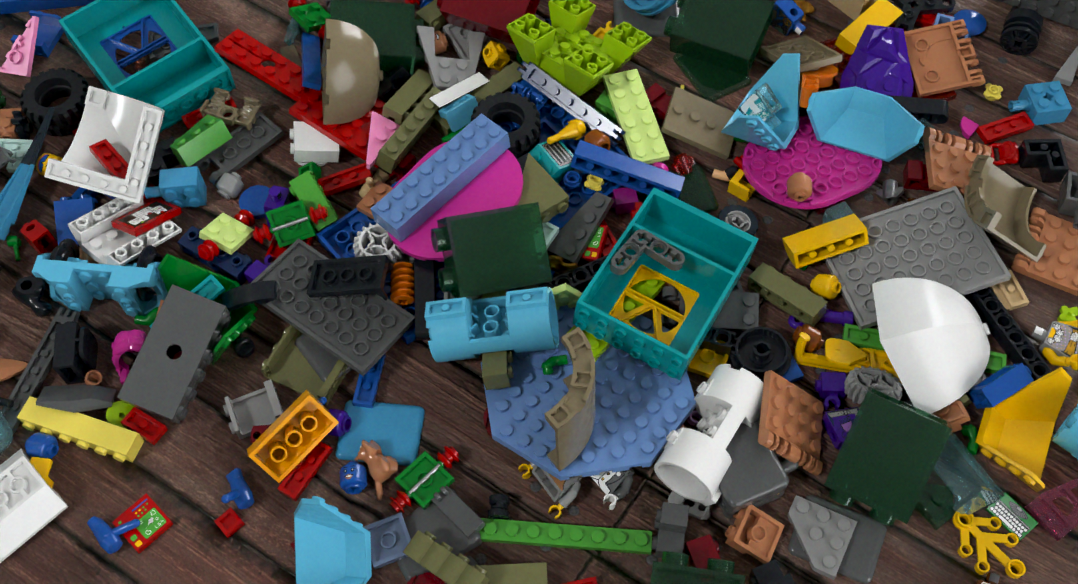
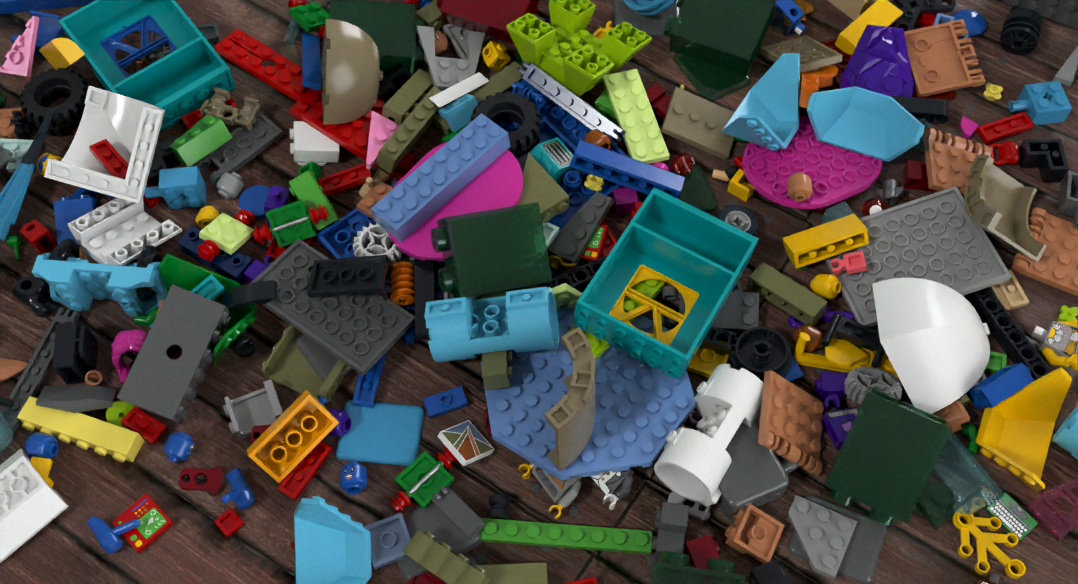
tile [111,198,182,237] -> none
nougat animal [354,440,398,501] -> none
green arm [541,355,568,375] -> none
yellow piece [547,119,586,145] -> none
dark grey beam [610,229,685,275] -> none
clear light blue torso [737,83,782,130] -> none
none -> yellow brick [39,38,85,70]
none -> blue head [163,431,195,463]
none -> dark red piece [179,465,223,496]
none -> yellow cone [195,206,220,228]
none -> blue plate [423,386,468,419]
none -> tile [437,420,494,467]
none -> black plate [821,313,885,368]
none -> coral plate [830,251,867,275]
none -> clear red piece [862,198,886,217]

